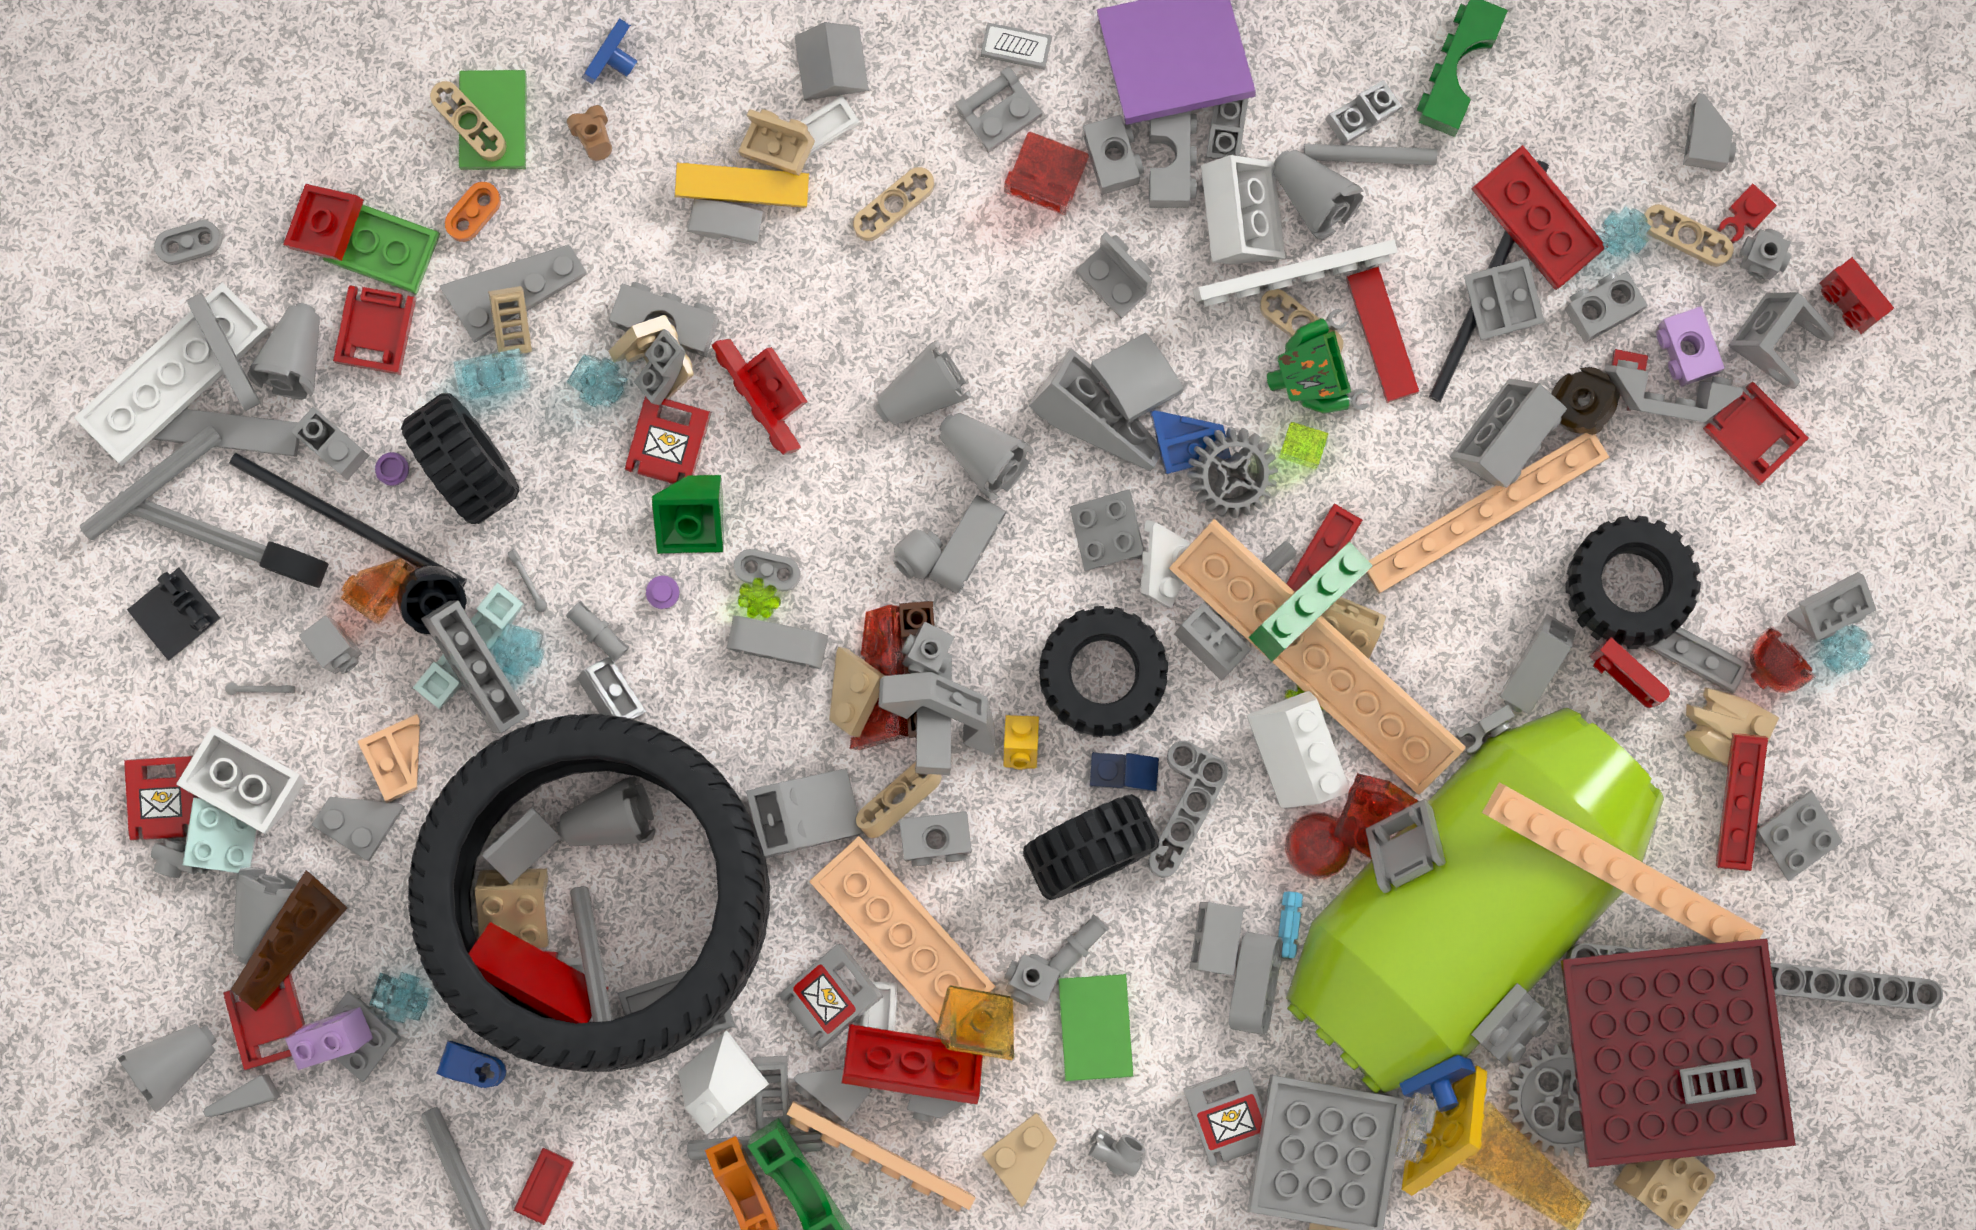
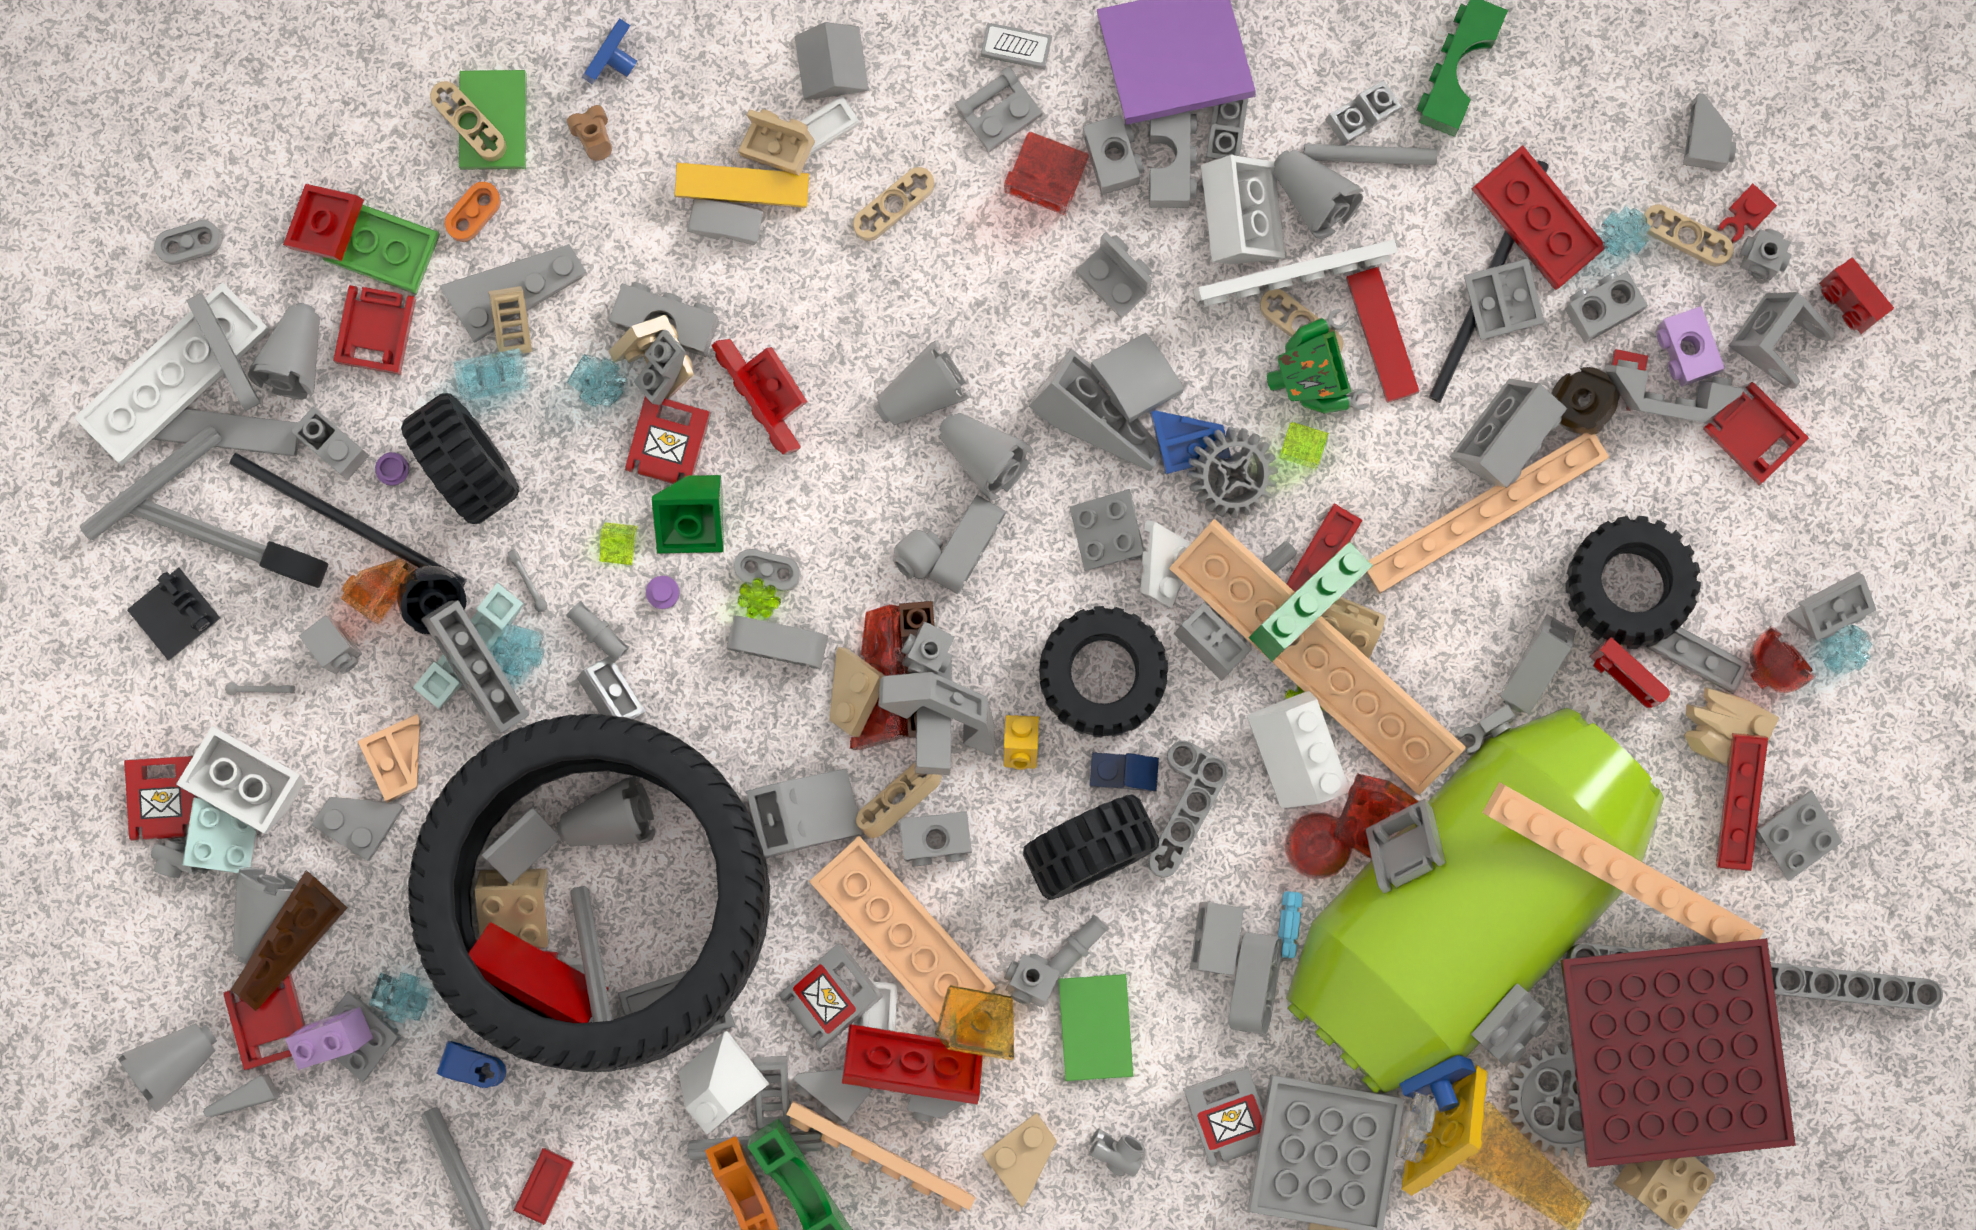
light grey slope [1680,1058,1756,1104] -> none
none -> clear neon green slope [599,522,637,565]

